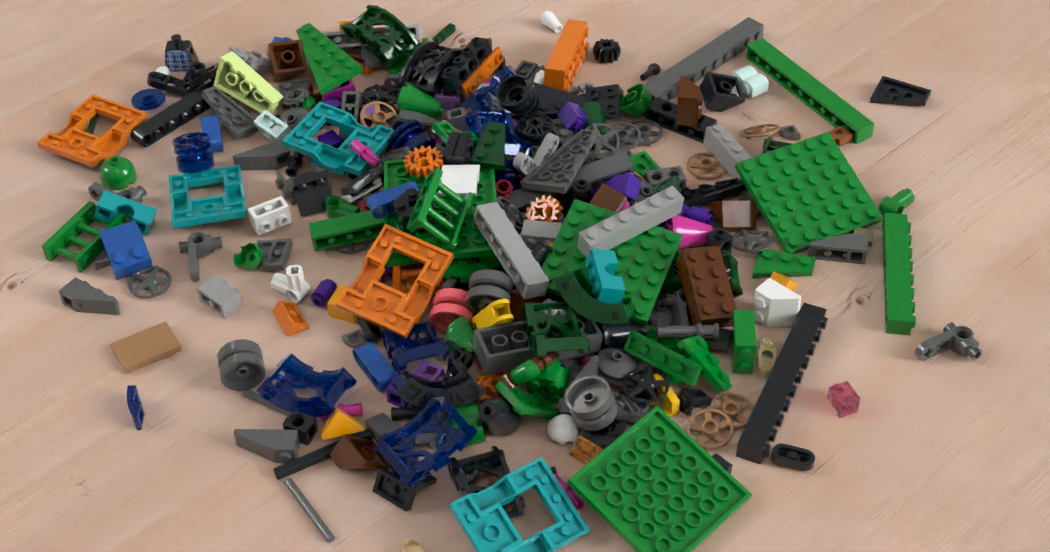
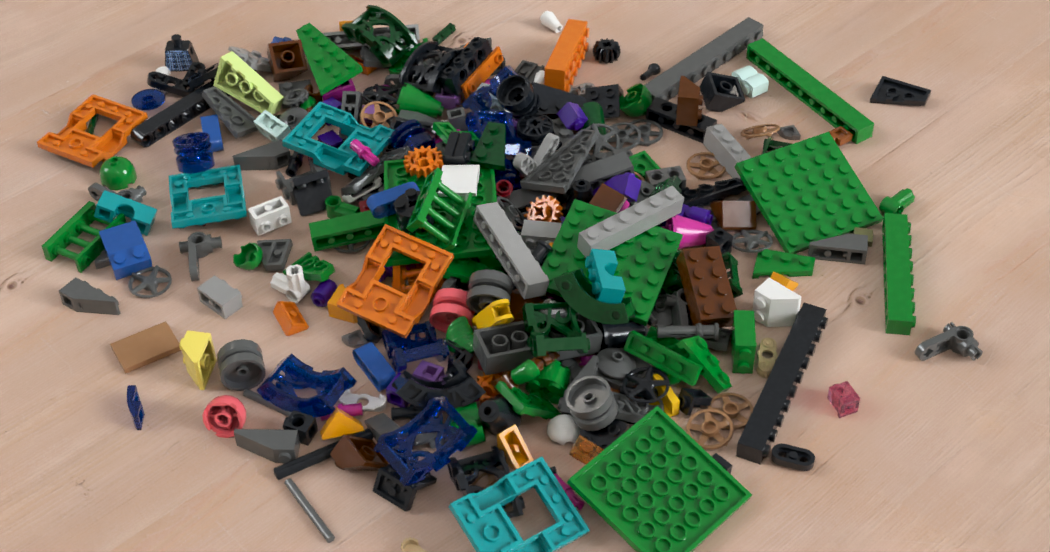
none -> light yellow slope [179,330,217,390]
none -> coral cylinder [203,395,246,438]
none -> green wing [283,252,335,282]
none -> white piece [338,389,387,412]
none -> light orange slope [497,424,534,470]

